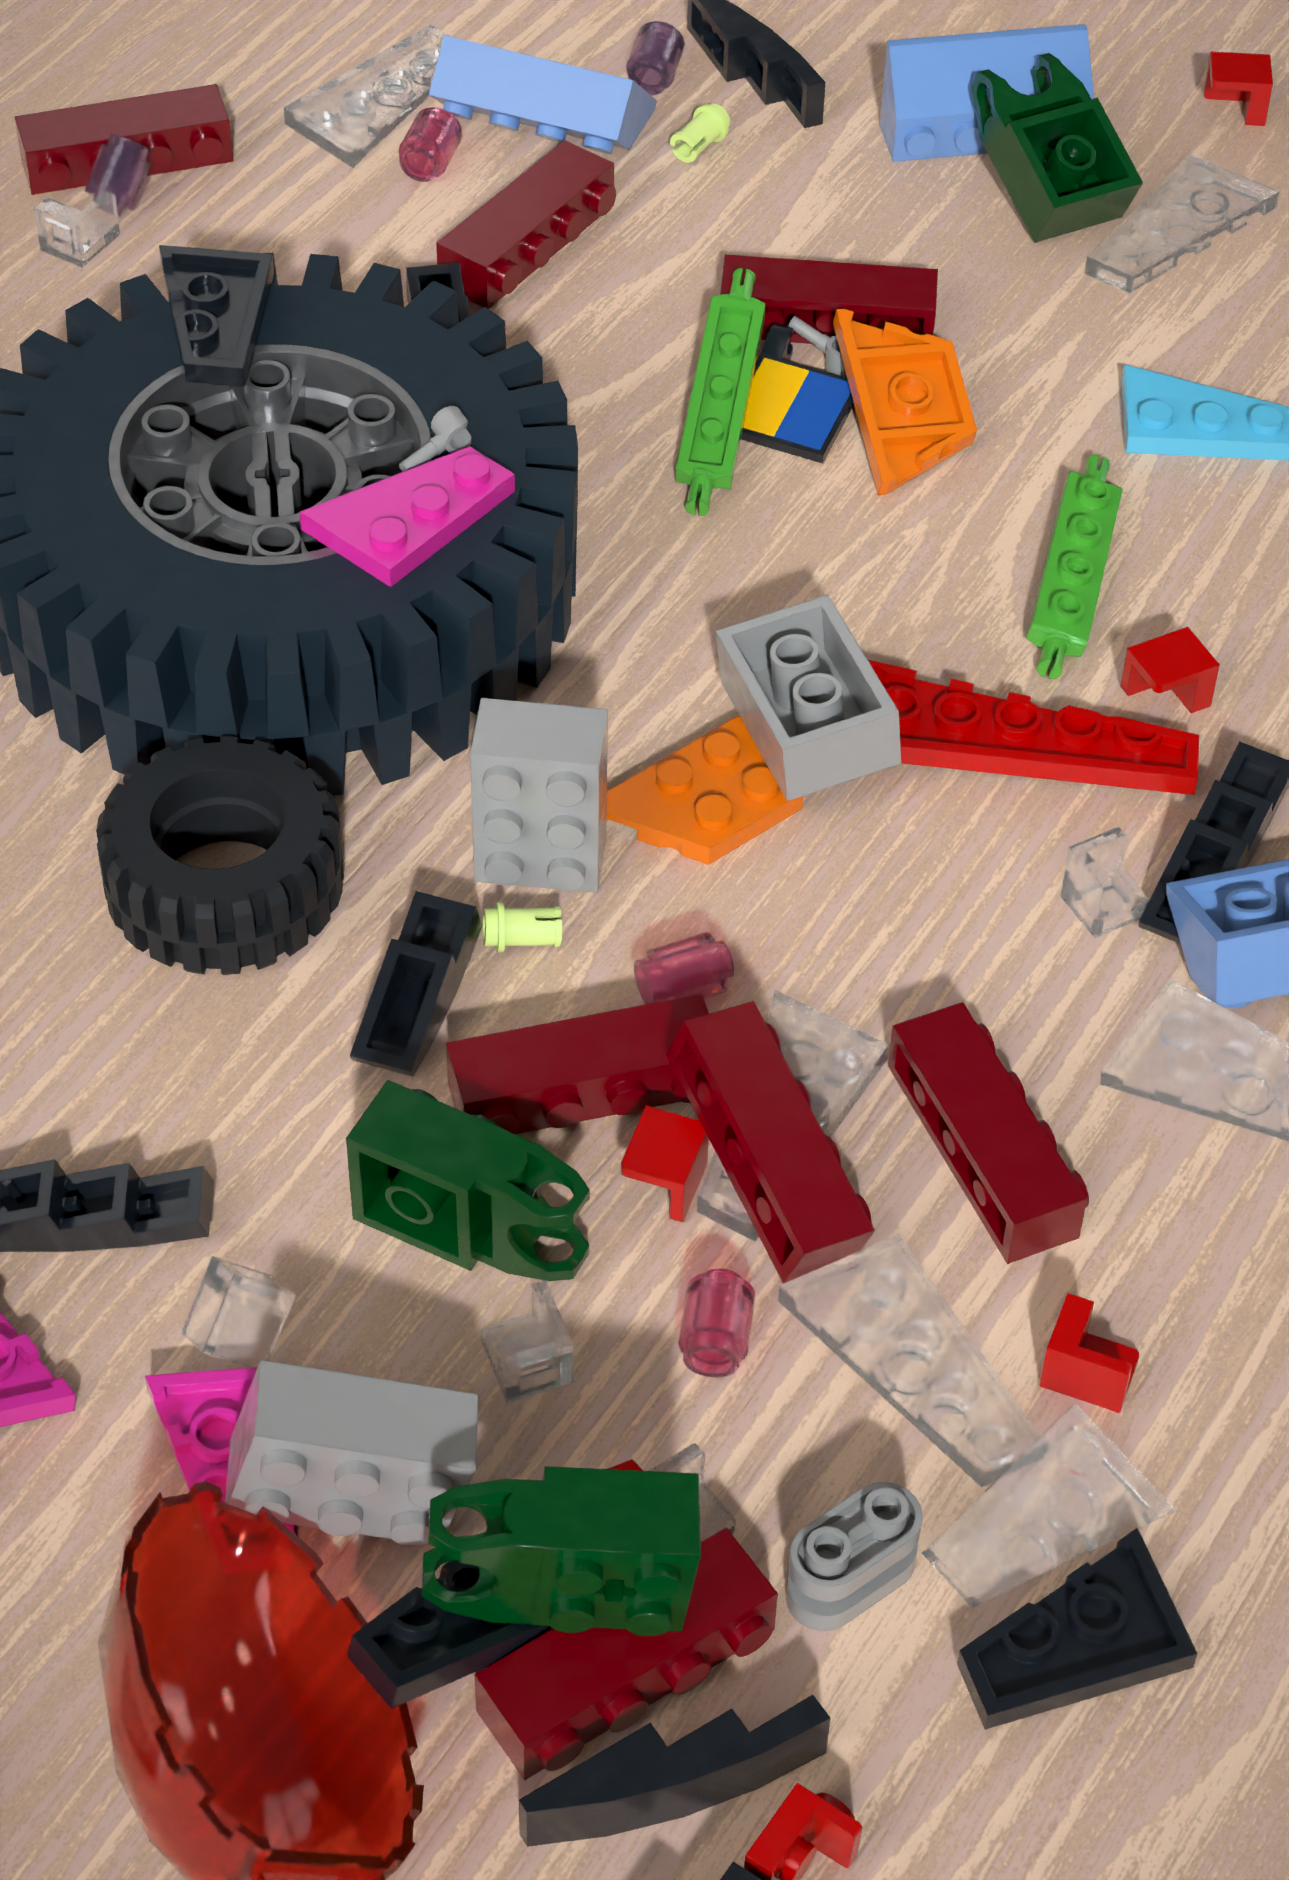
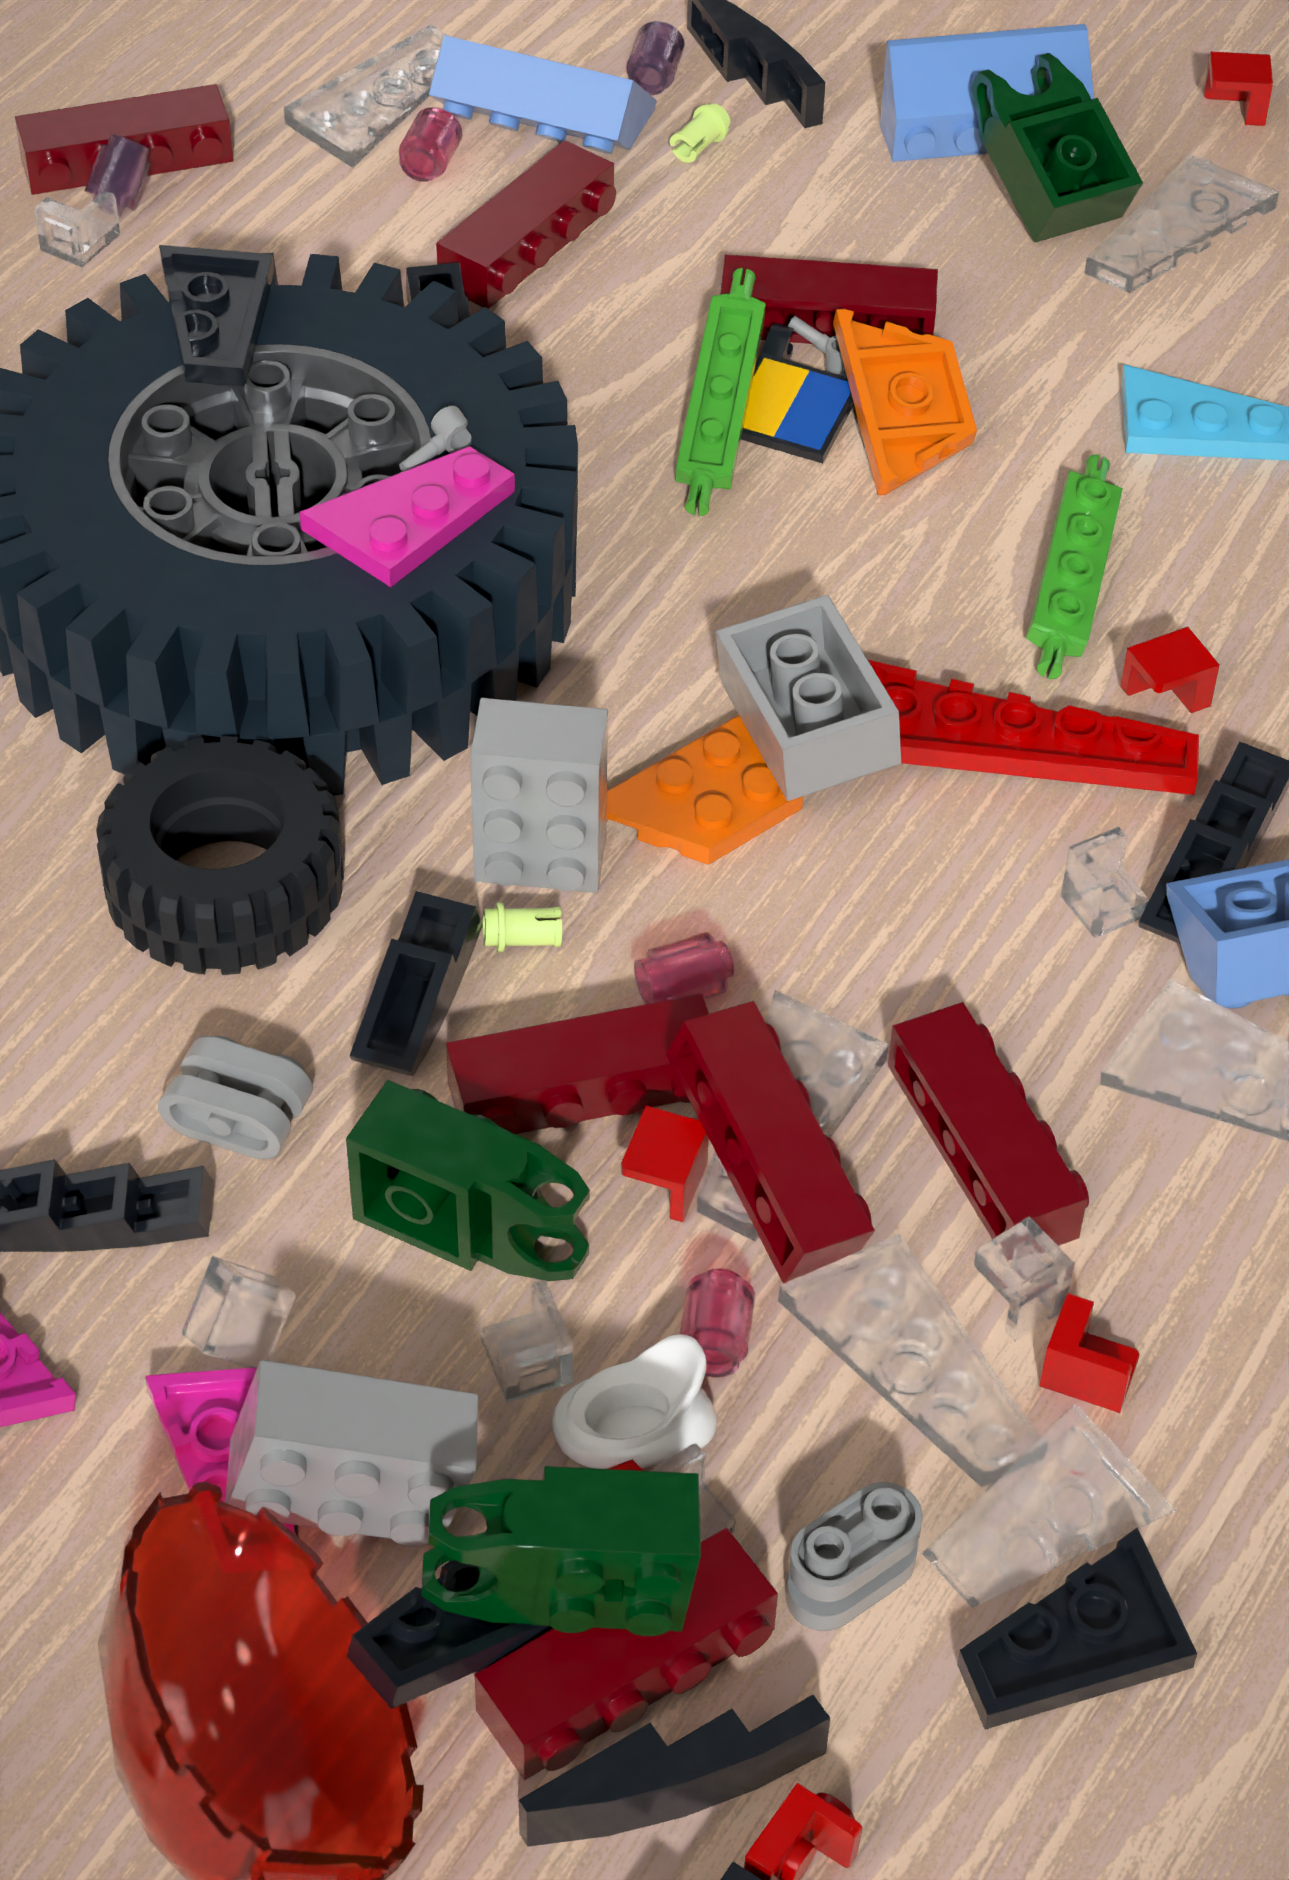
none -> light grey brick [158,1036,313,1159]
none -> white piece [552,1334,717,1469]
none -> clear panel [974,1217,1075,1342]

